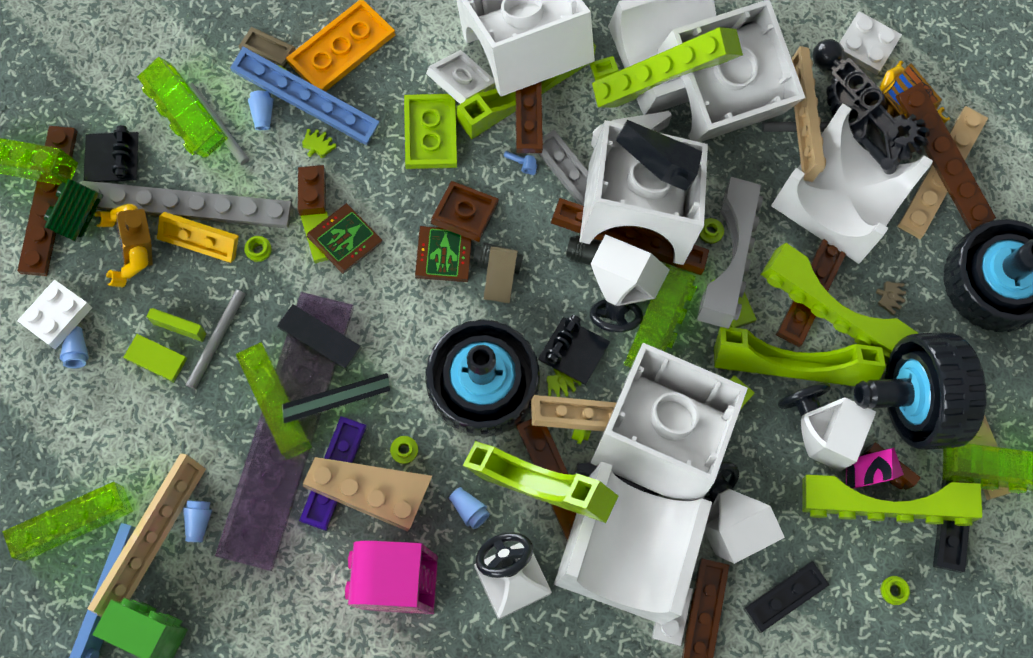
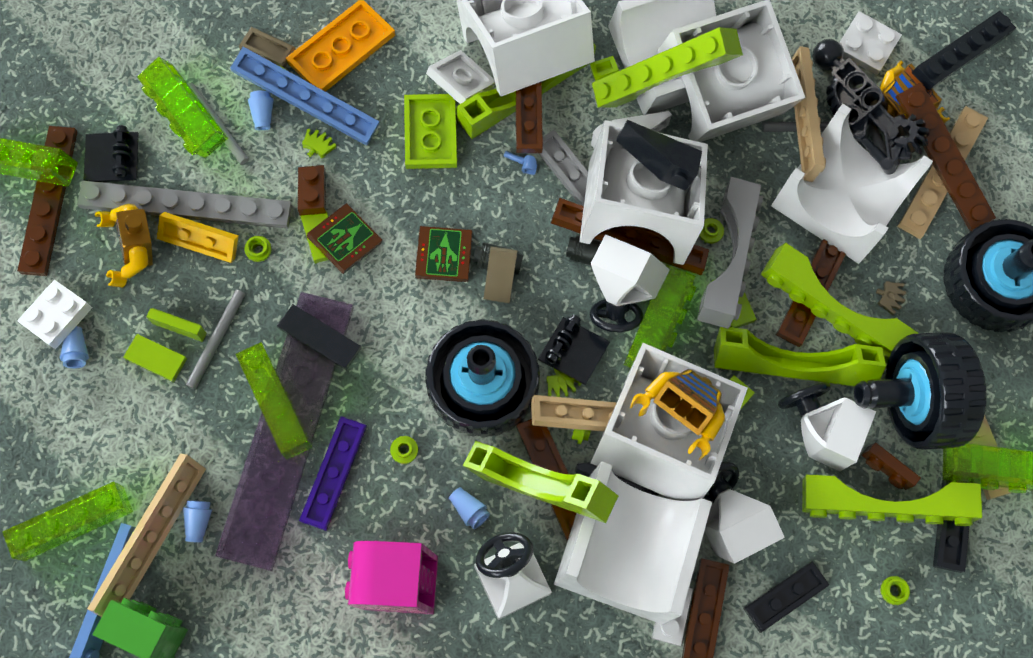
dark green brick [44,178,103,242] -> none
sticker [282,373,390,424] -> none
tan wedge [303,457,432,531] -> none
reddish brown tile [431,181,499,242] -> none
dark pink slope [846,448,904,489] -> none
none -> torso [630,369,725,460]
none -> black plate [911,11,1016,91]

